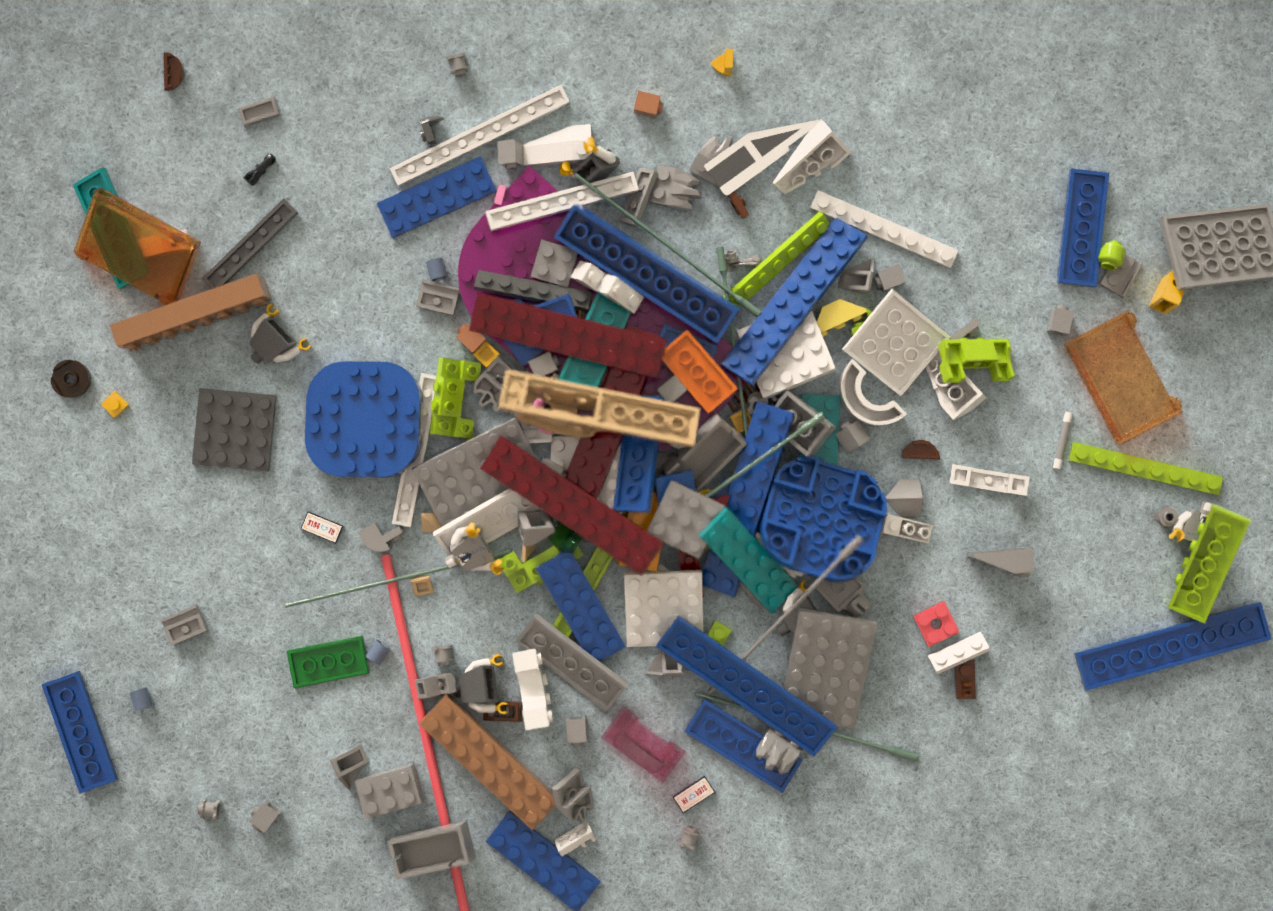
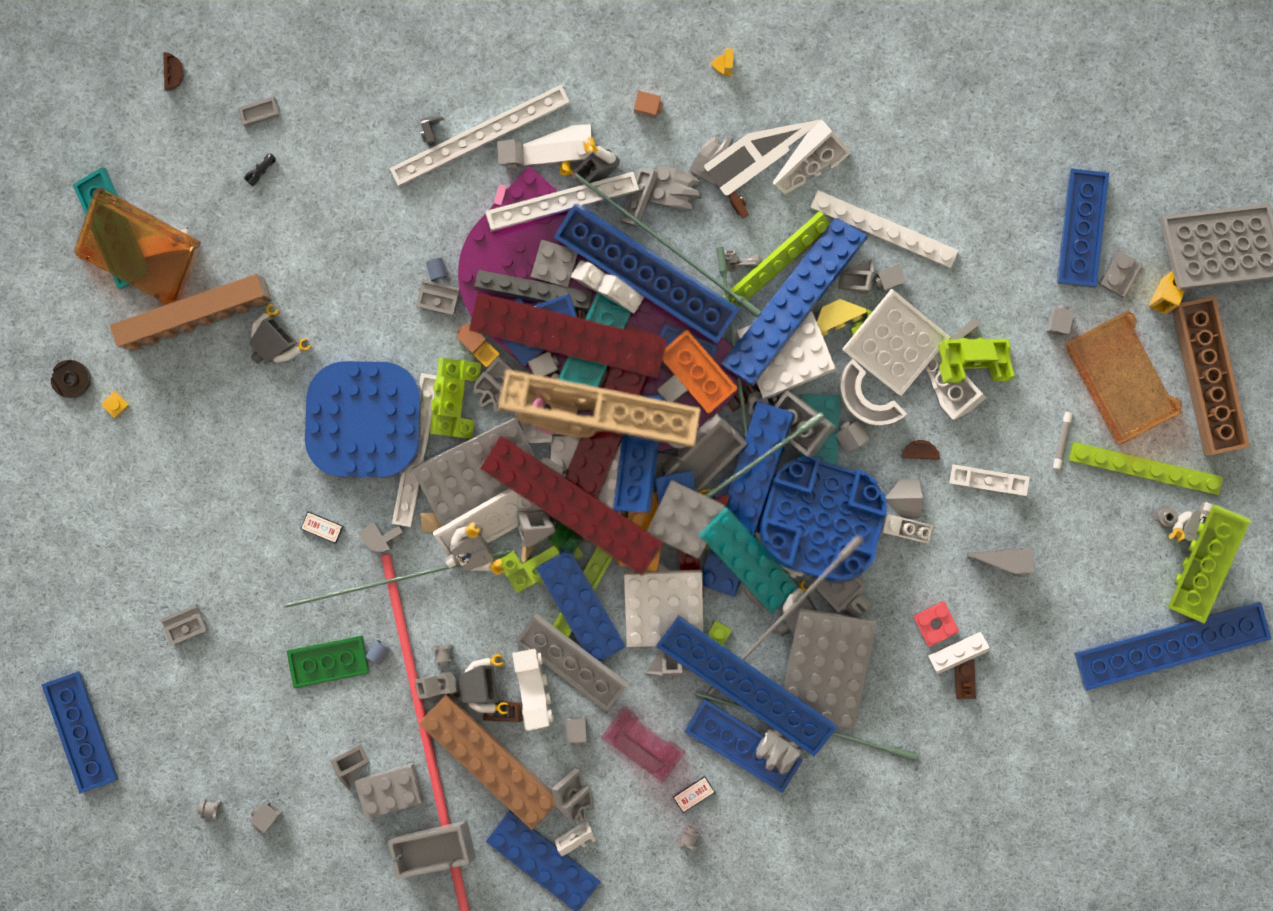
sand blue beam [130,687,152,711] -> none
dark grey plate [192,388,277,471] -> none
dark grey plate [201,198,298,289] -> none
blue plate [377,156,497,238] -> none
tan slope [411,575,434,596] -> none
light grey brick [447,53,469,77] -> none
yellow plate [730,408,752,433] -> none
lime head [1098,240,1126,271] -> none
none -> medium nougat brick [1172,296,1250,456]

